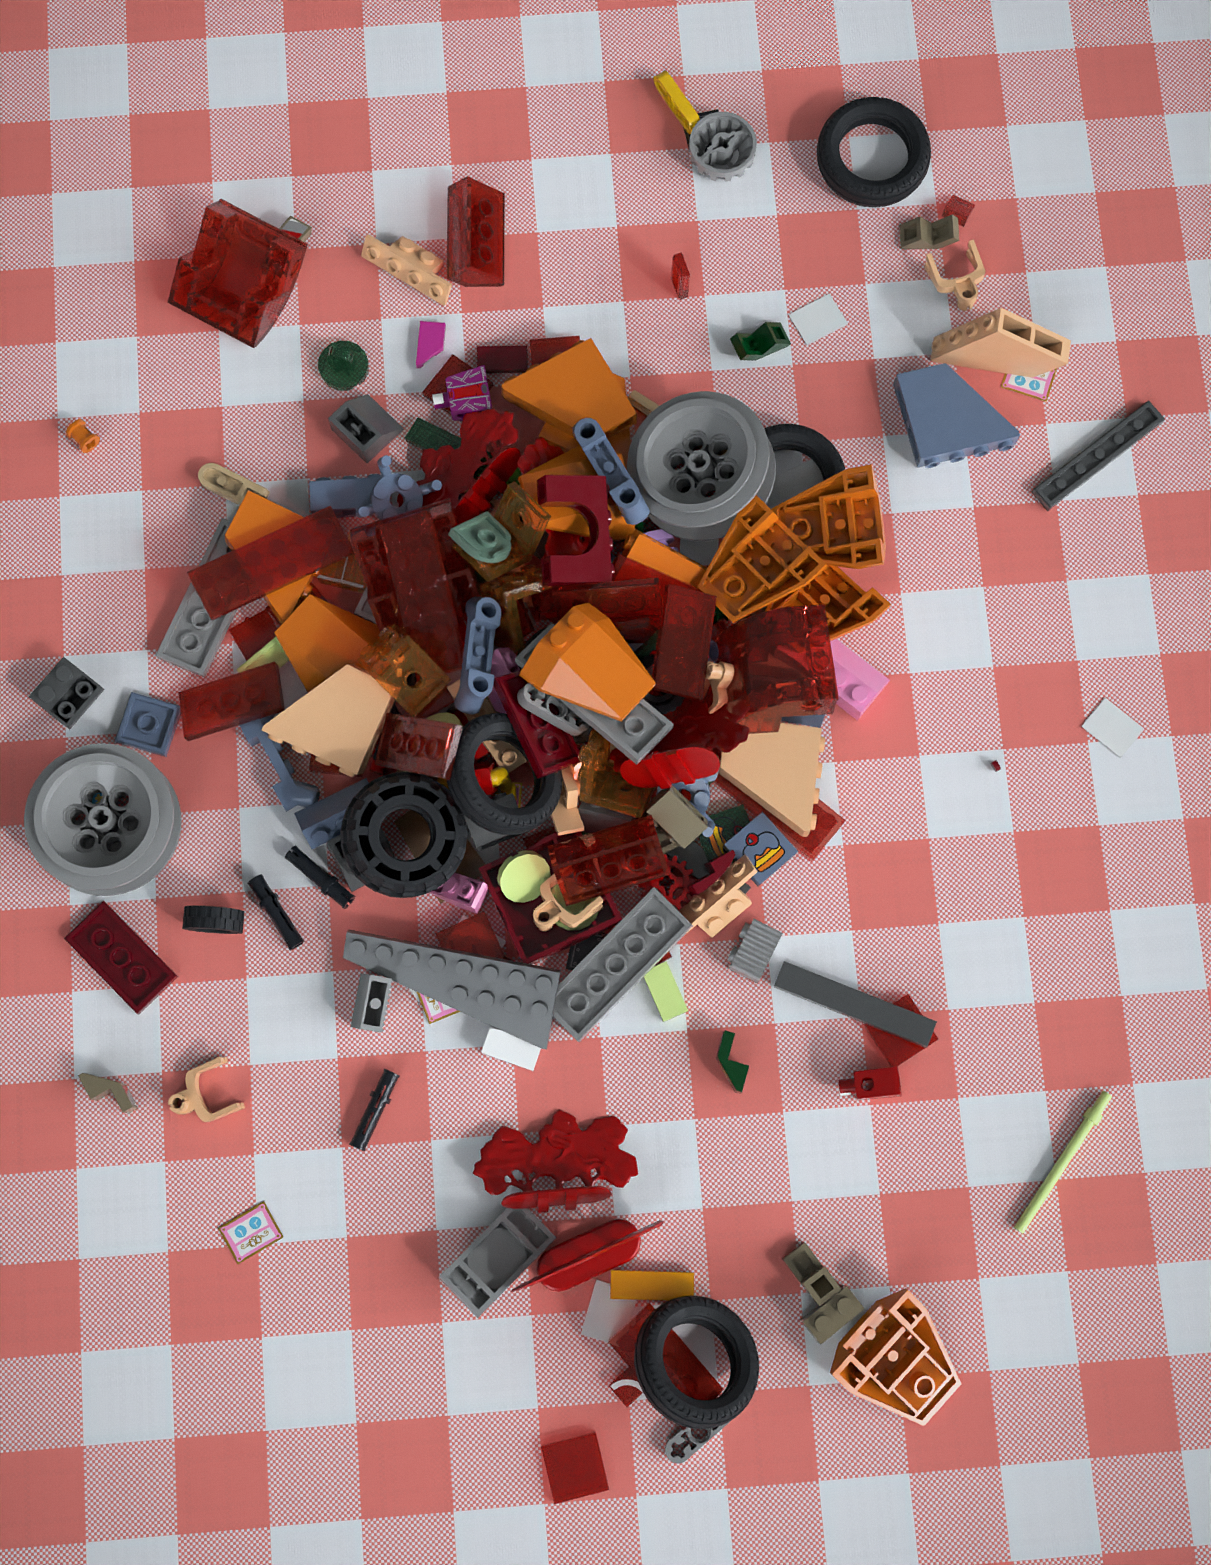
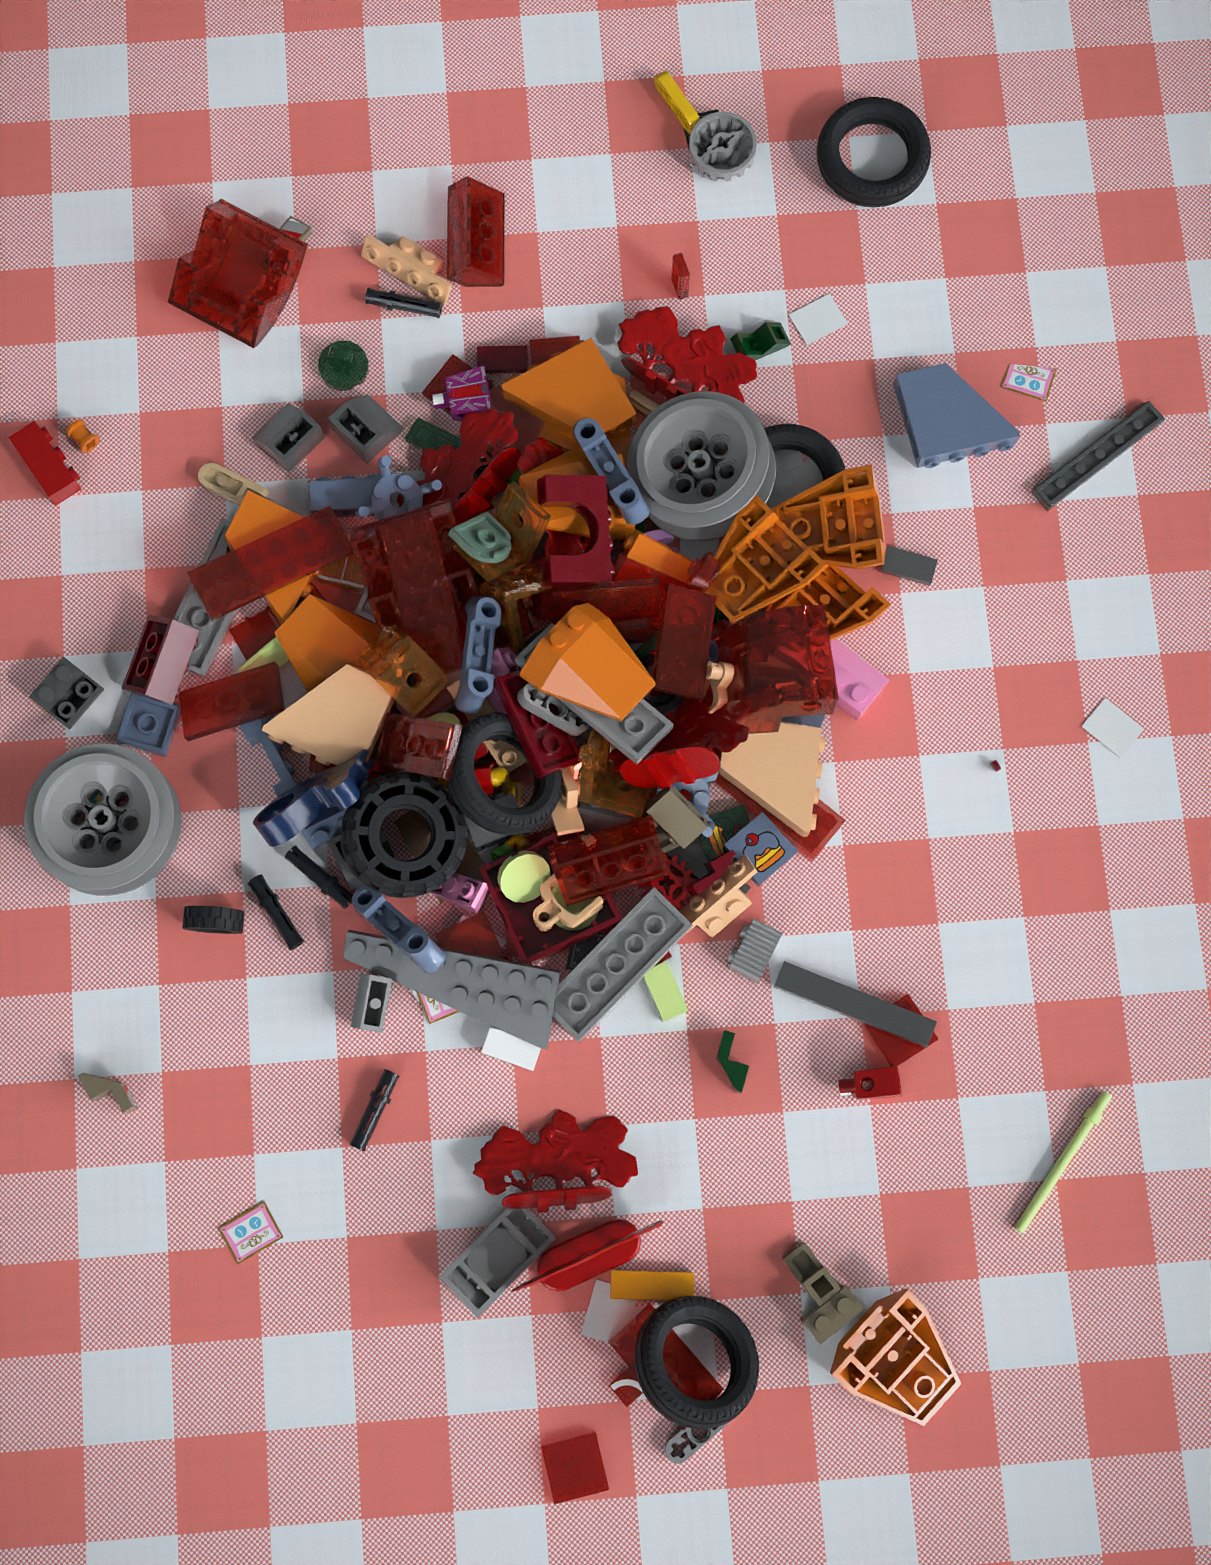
dark red tile [64,901,178,1015] -> none
light nougat piece [168,1057,245,1122] -> none
dark pink tile [416,321,446,368] -> none
dark tan slope [899,214,959,249] -> none
light nougat piece [924,240,985,311] -> none
light nougat slope [931,308,1071,378] -> none
clear red slope [942,195,975,227] -> none
none -> red brick [8,421,82,506]
none -> slope [121,615,199,705]
none -> dark grey slope [252,403,325,473]
none -> dark blue animal [253,749,375,847]
none -> sand blue plate [352,886,446,973]
none -> black pin [365,287,442,318]
none -> arm [490,834,529,861]
none -> red plant [618,306,757,403]
none -> clear red piece [685,551,722,594]
none -> dark grey tile [880,546,938,586]

